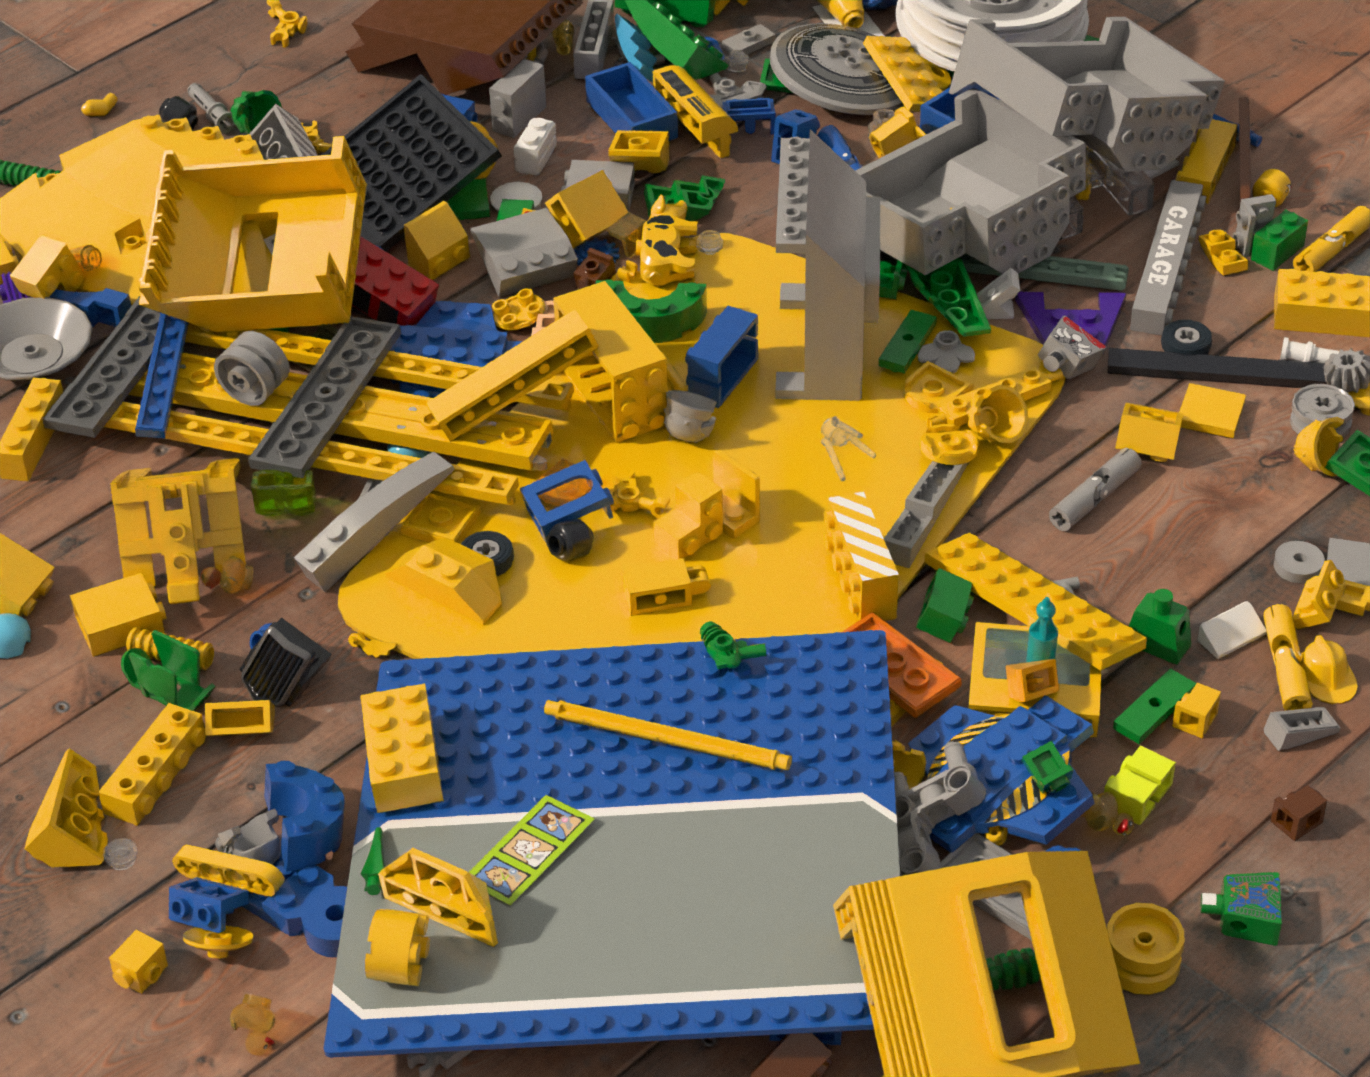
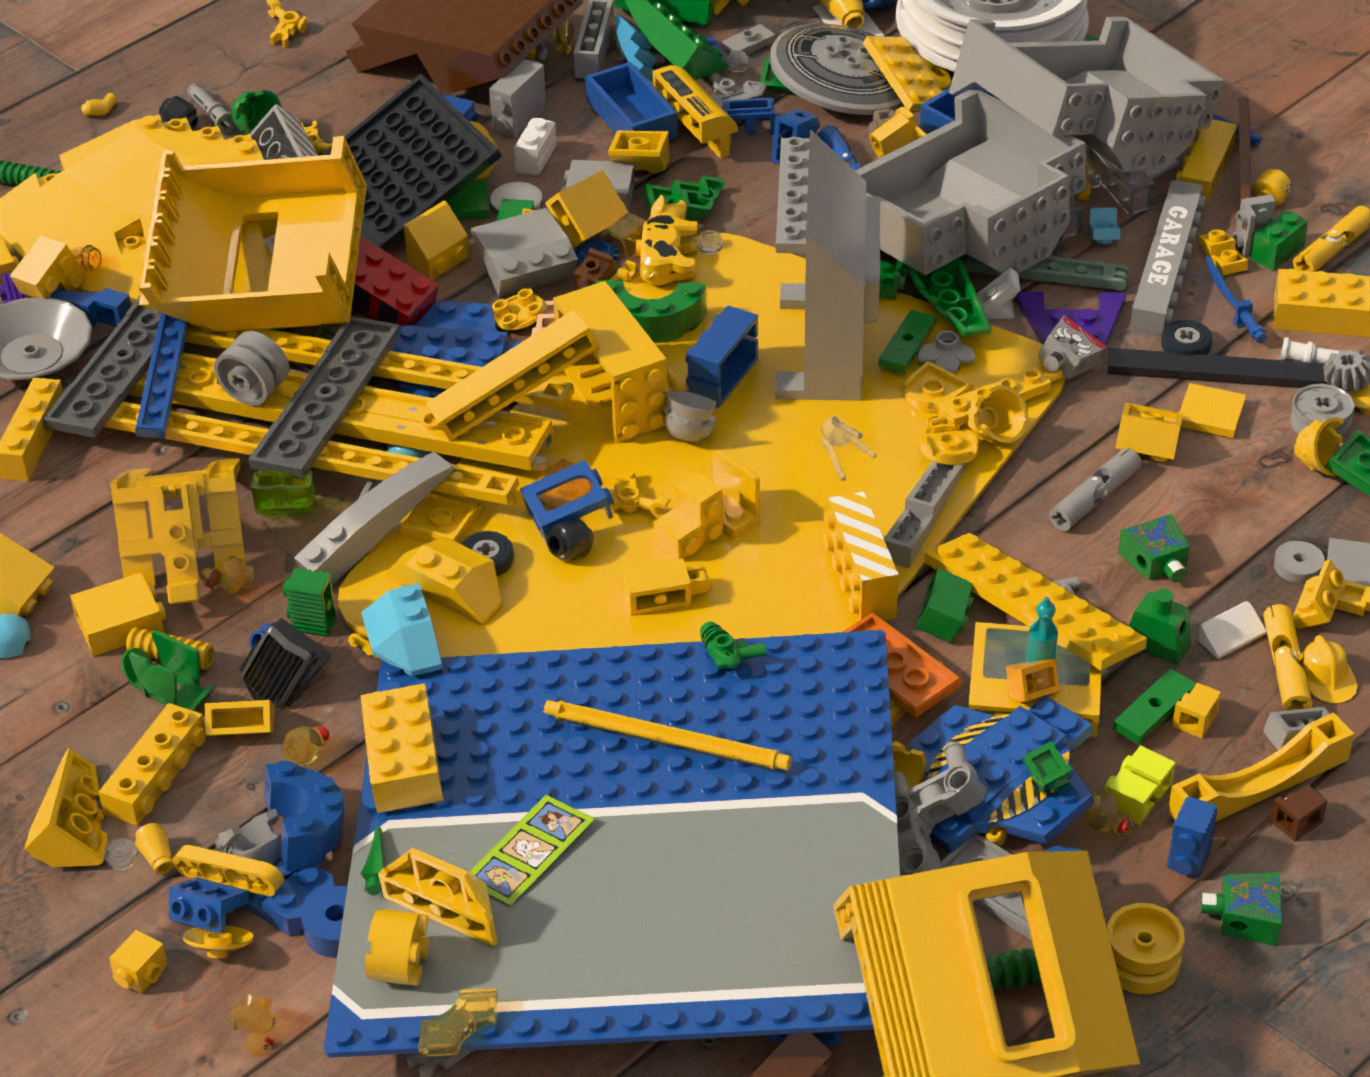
none -> yellow cone [135,823,174,874]
none -> clear yellow animal [282,726,329,766]
none -> green brick [283,567,337,636]
none -> medium azure wedge [361,583,443,676]
none -> clear yellow tile [419,988,498,1057]
none -> medium azure bracket [1089,207,1120,244]
none -> green torso [1118,514,1189,583]
none -> blue brick [1167,796,1218,878]
none -> yellow arch [1168,713,1354,821]
none -> blue sword [1206,256,1267,343]

